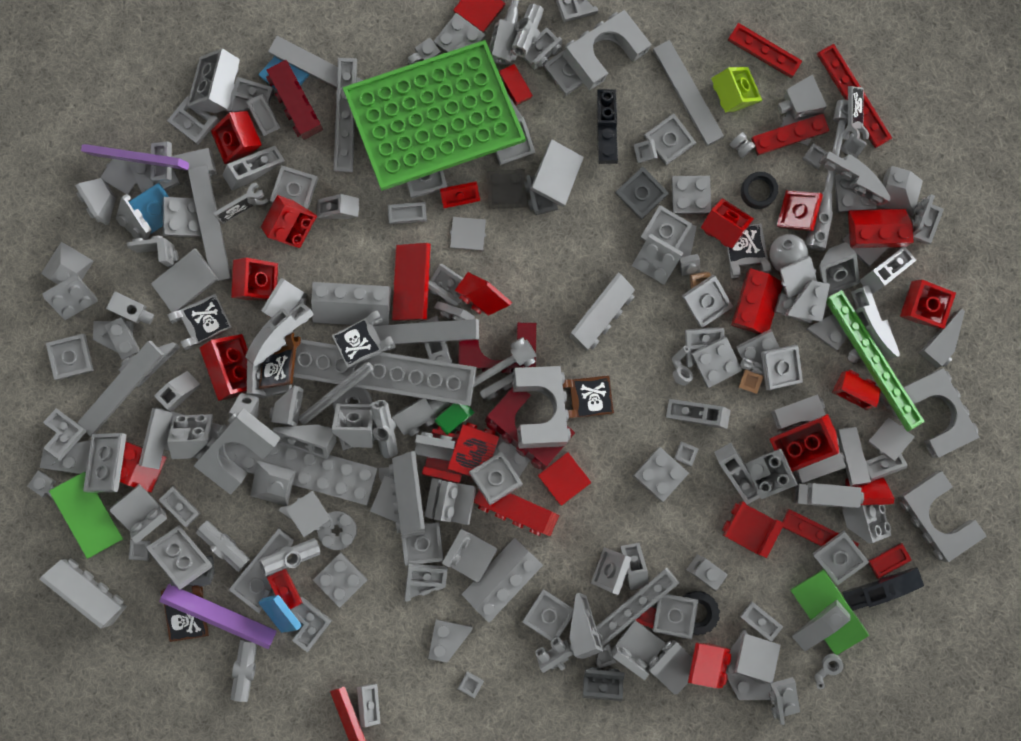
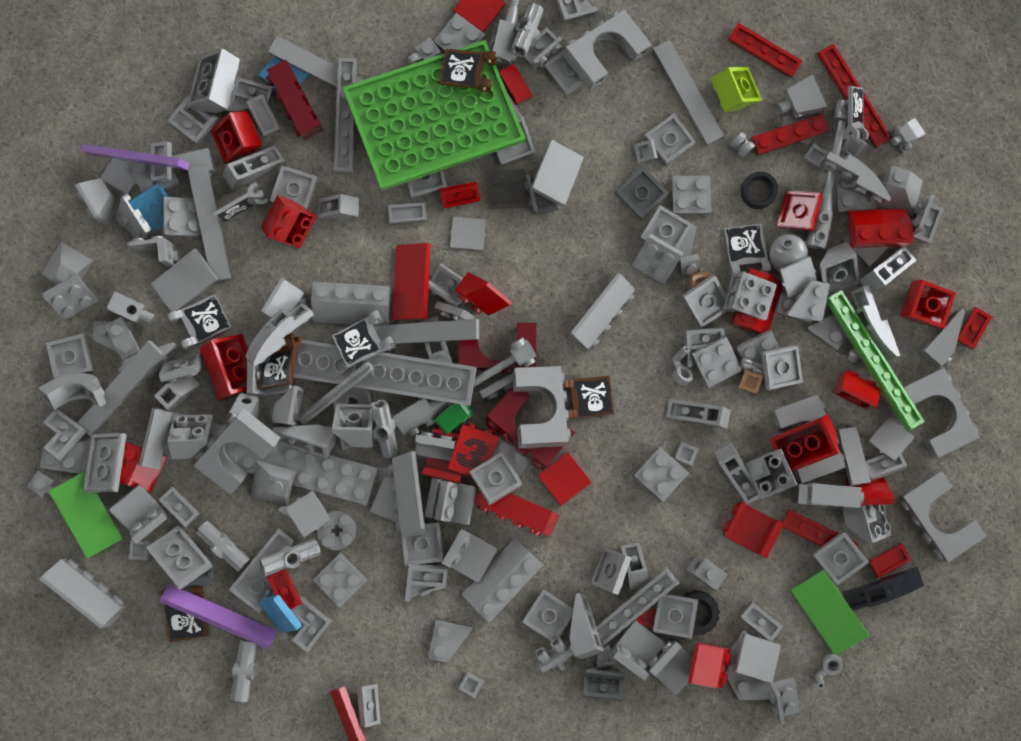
red slope [231,258,278,301] -> none
black slope [597,89,618,164] -> none
red slope [701,198,754,249] -> none
light grey slope [792,600,850,651] -> none
none -> light grey arch [39,373,106,410]
none -> light grey plate [159,352,203,382]
none -> flag [439,48,497,93]
none -> light grey bracket [722,272,776,320]
none -> light grey piece [888,118,926,155]
none -> red plate [957,307,993,350]

